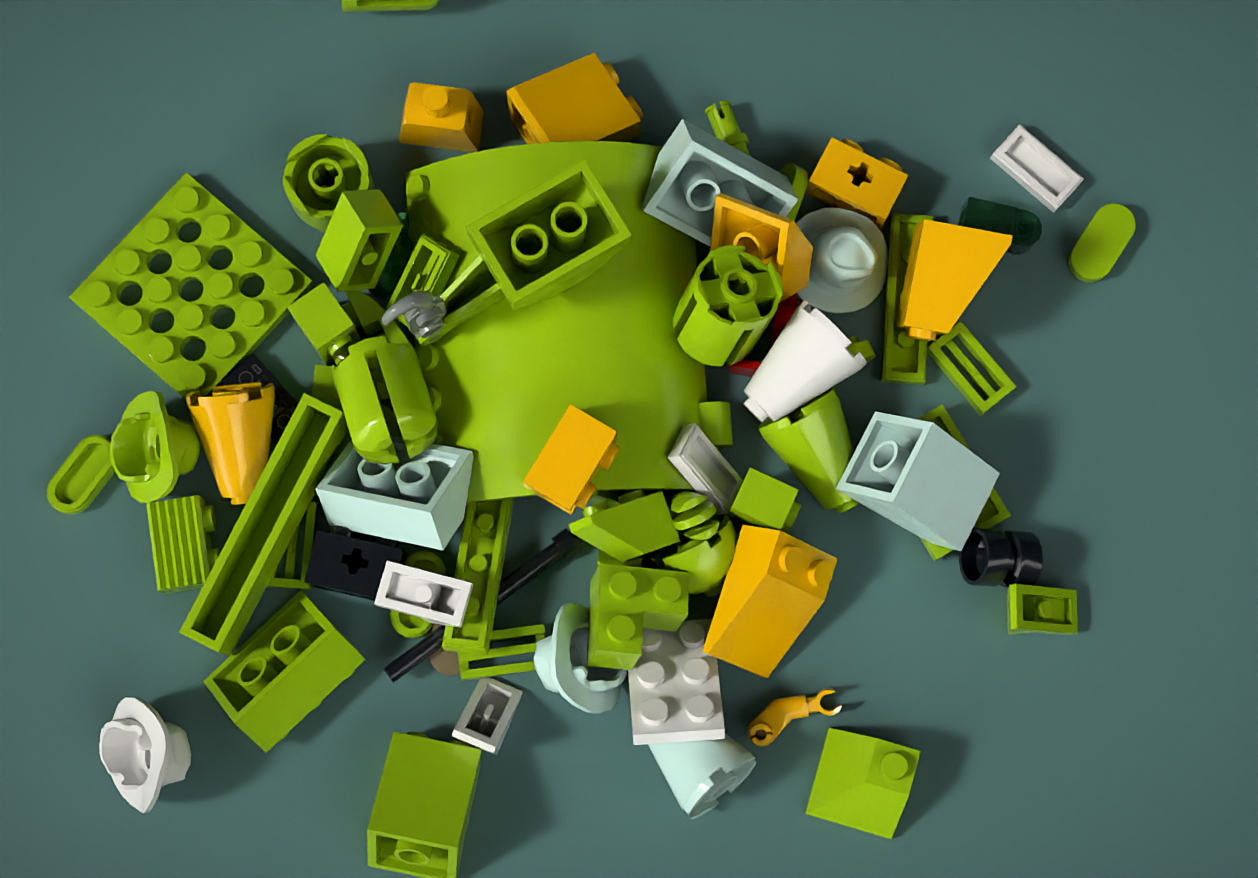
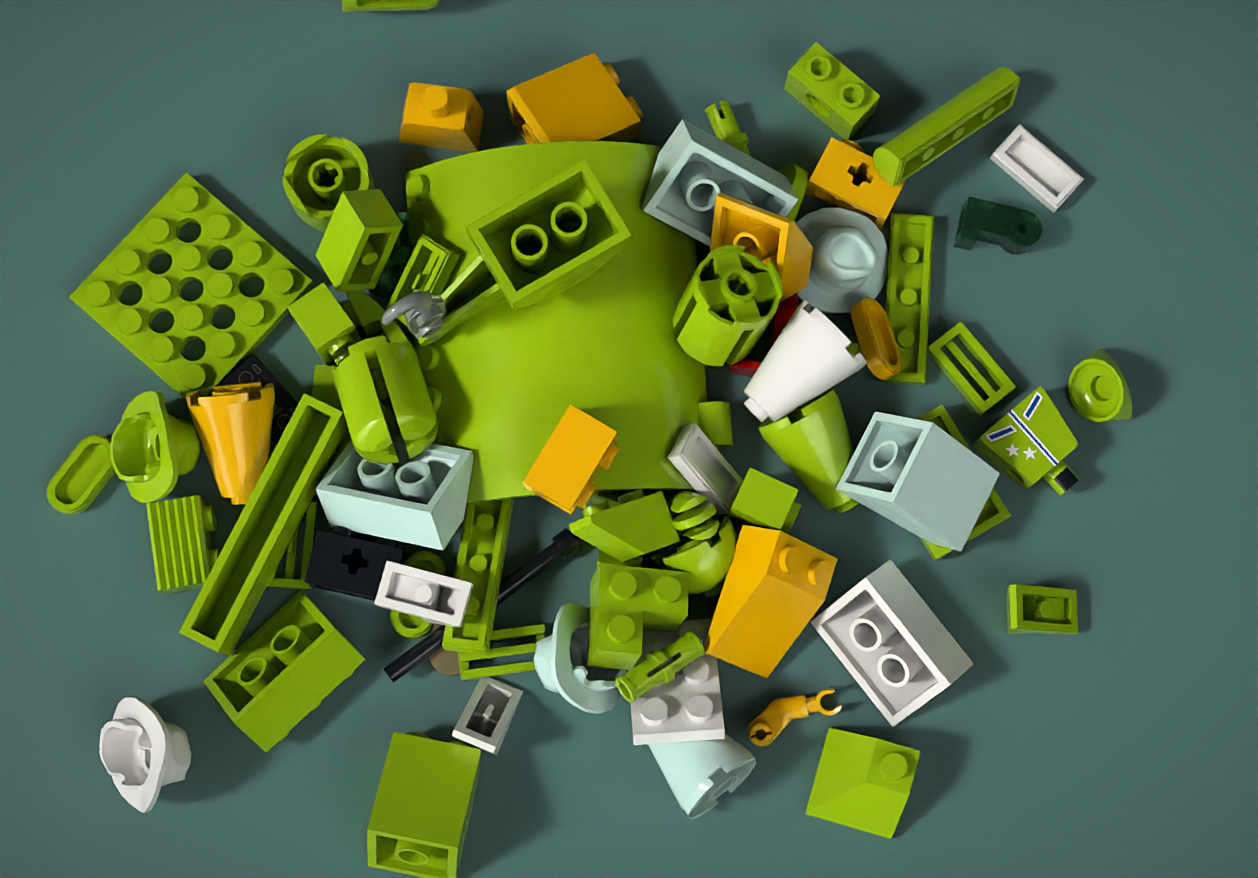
yellow slope [896,219,1013,341] -> none
black wheel [959,528,1043,587] -> none
lime tile [1068,203,1136,283] -> none
none -> lime pin [615,631,705,703]
none -> lime brick [784,42,881,140]
none -> white slope [810,559,974,727]
none -> yellow tile [850,297,902,380]
none -> lime brick [873,67,1020,187]
none -> lime torso [972,385,1080,496]
none -> lime piece [1068,349,1132,422]

